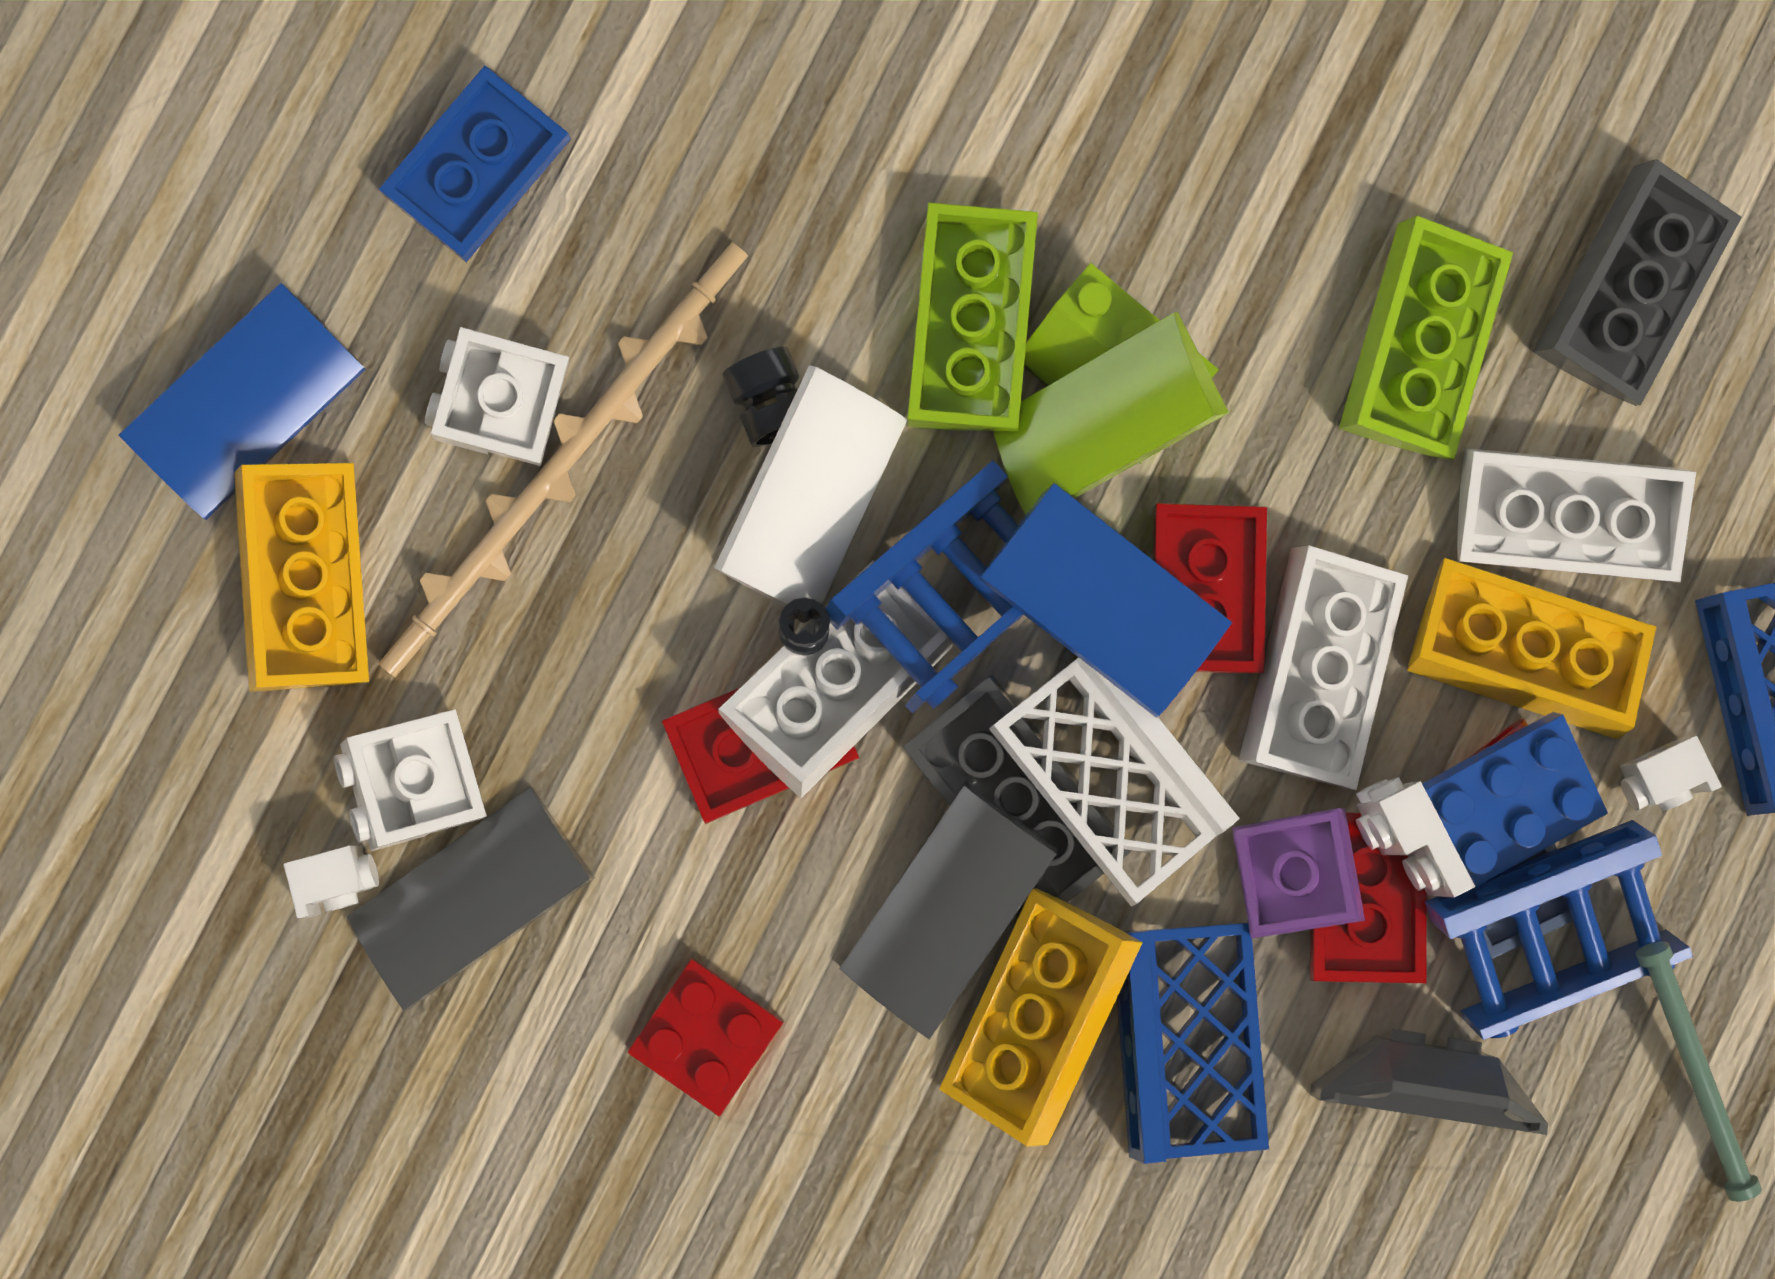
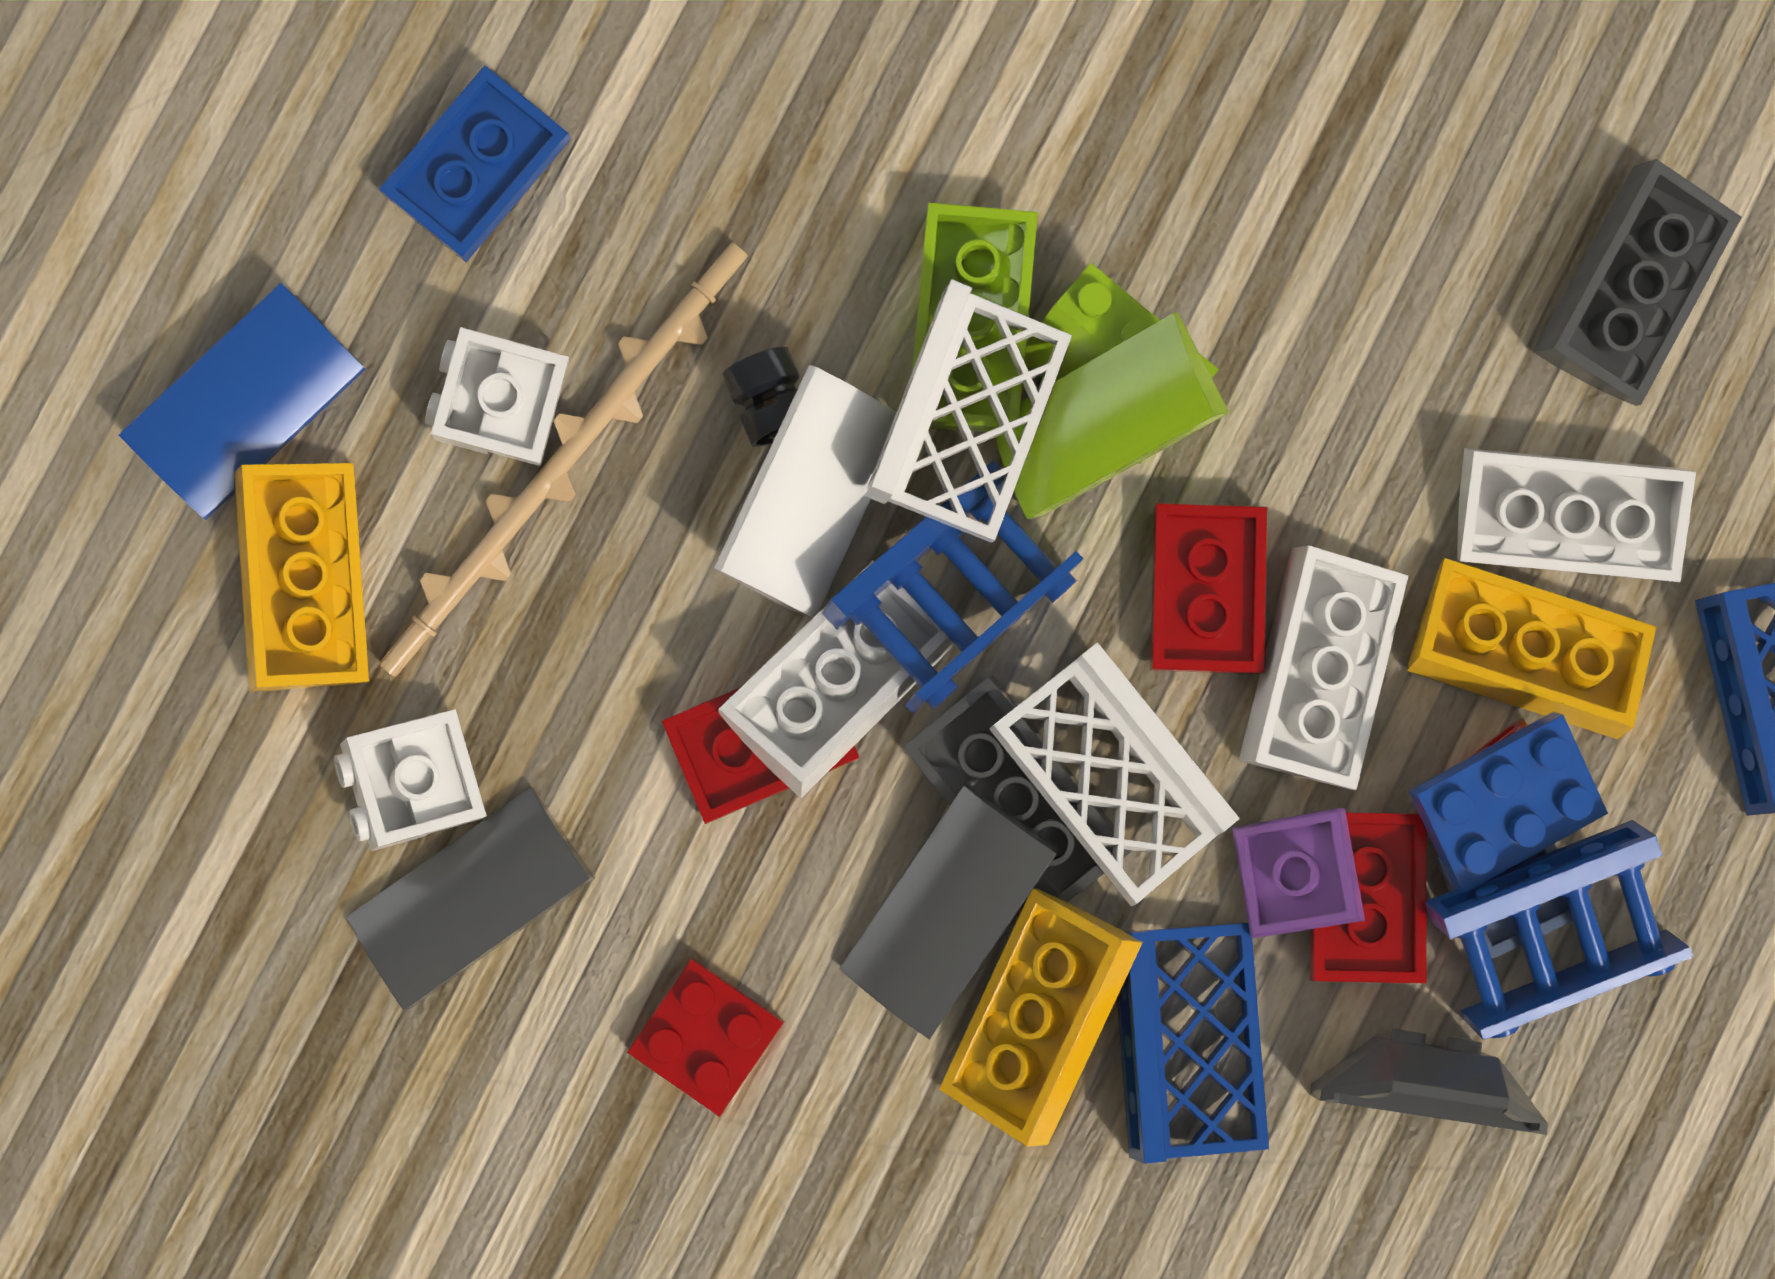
white brick [284,846,379,919] -> none
black bush [779,598,830,656] -> none
blue slope [979,483,1232,717] -> none
lime slope [1339,215,1513,460] -> none
white plate [1356,777,1475,897] -> none
white brick [1619,736,1722,811] -> none
sand green bar [1636,941,1762,1202] -> none
none -> white fence [864,279,1072,543]

